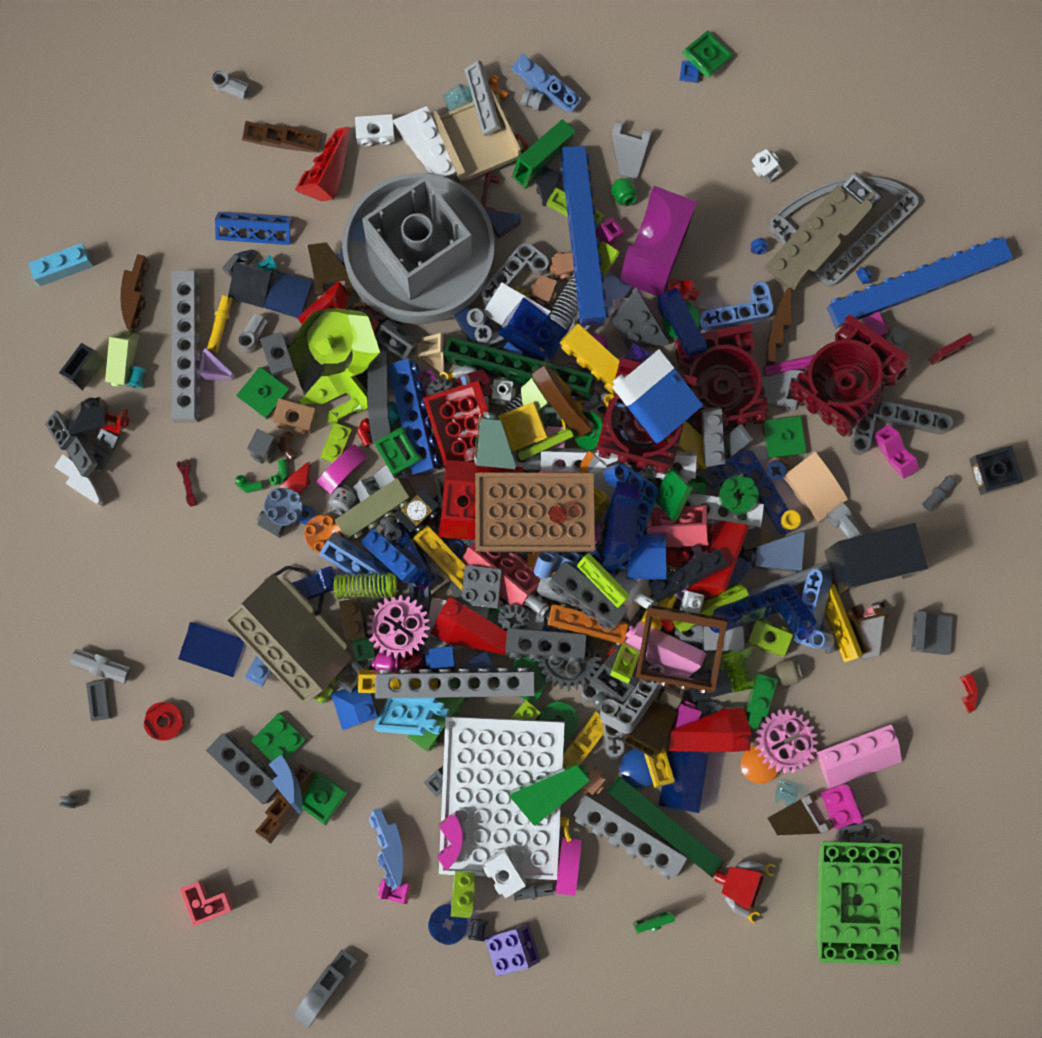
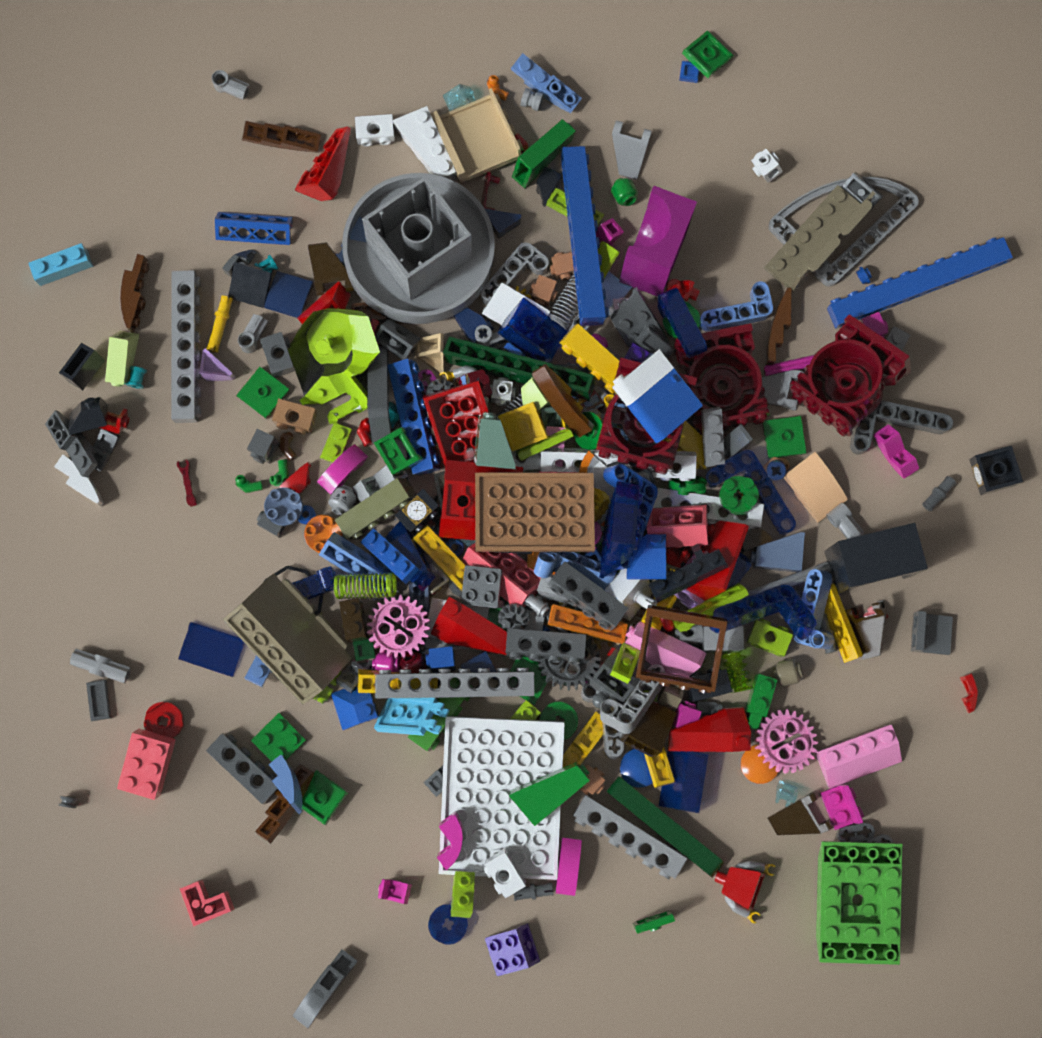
medium blue slope [369,808,403,891] -> none
flat silver bush [380,515,402,541] -> none
light grey tile [464,60,501,136] -> none
light grey plate [467,308,486,327] -> none
black bush [468,918,488,941] -> none
clear red plate [548,505,567,523] -> none
yellow hand [560,816,571,842] -> none
lime tile [577,553,630,608] -> none
green plate [655,467,693,521] -> none
white bracket [680,590,704,613] -> none
blue plate [750,238,769,255] -> none
yellow tile [781,510,801,530] -> none
dark red tile [928,333,974,365] -> none
none -> coral brick [117,728,176,800]
none -> dark grey tile [635,326,675,358]

